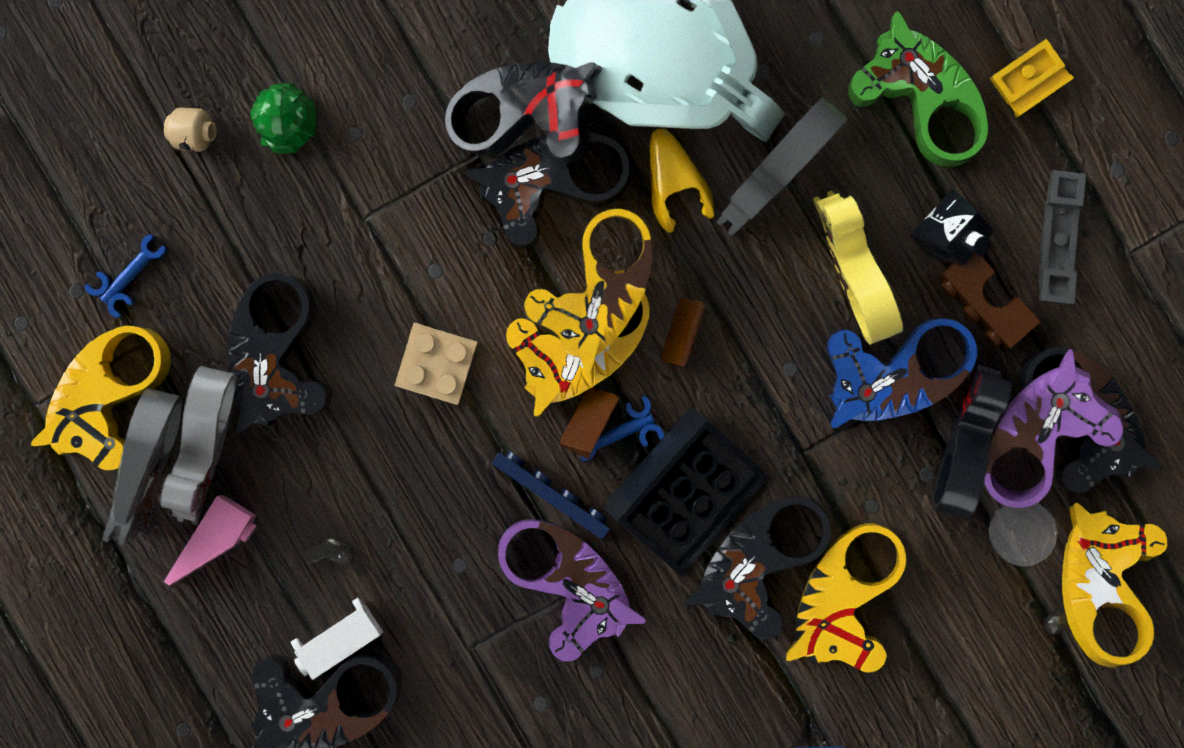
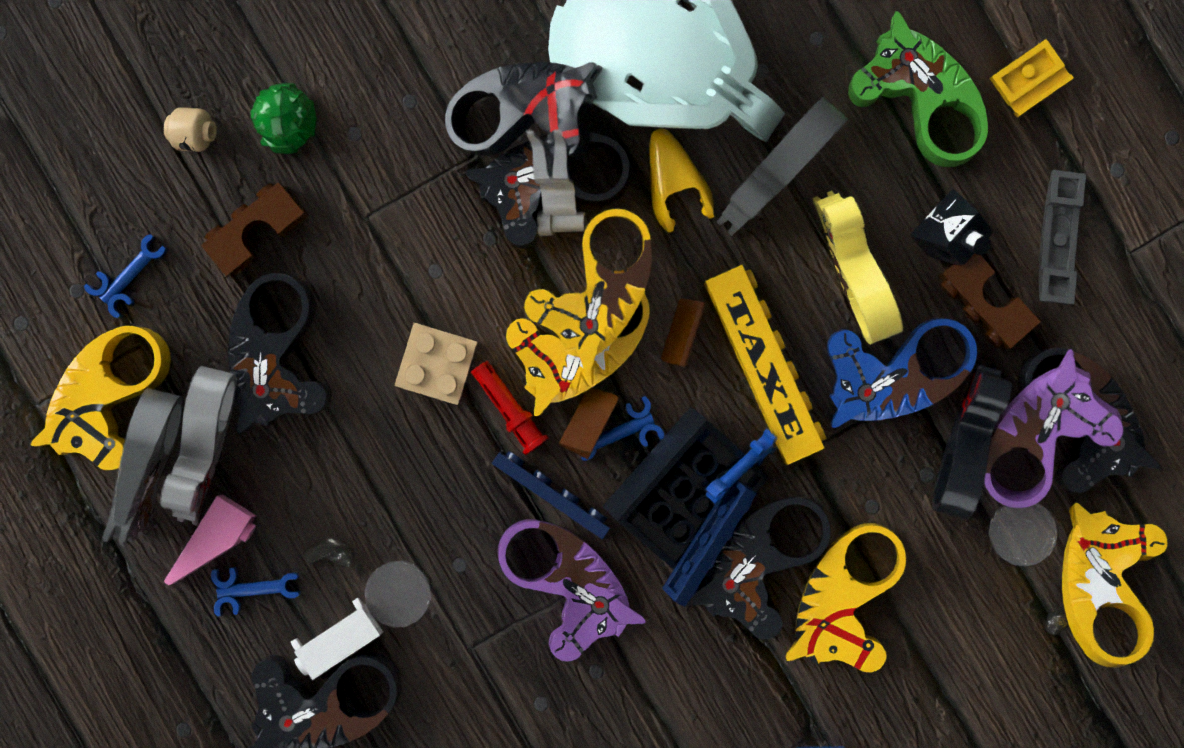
none -> reddish brown arch [201,182,308,279]
none -> blue bar [211,567,301,616]
none -> clear tile [364,561,432,628]
none -> red pin [471,360,549,456]
none -> light grey flag [527,130,587,236]
none -> dark blue plate [662,480,757,607]
none -> yellow brick [704,265,826,465]
none -> blue bar [706,428,777,504]

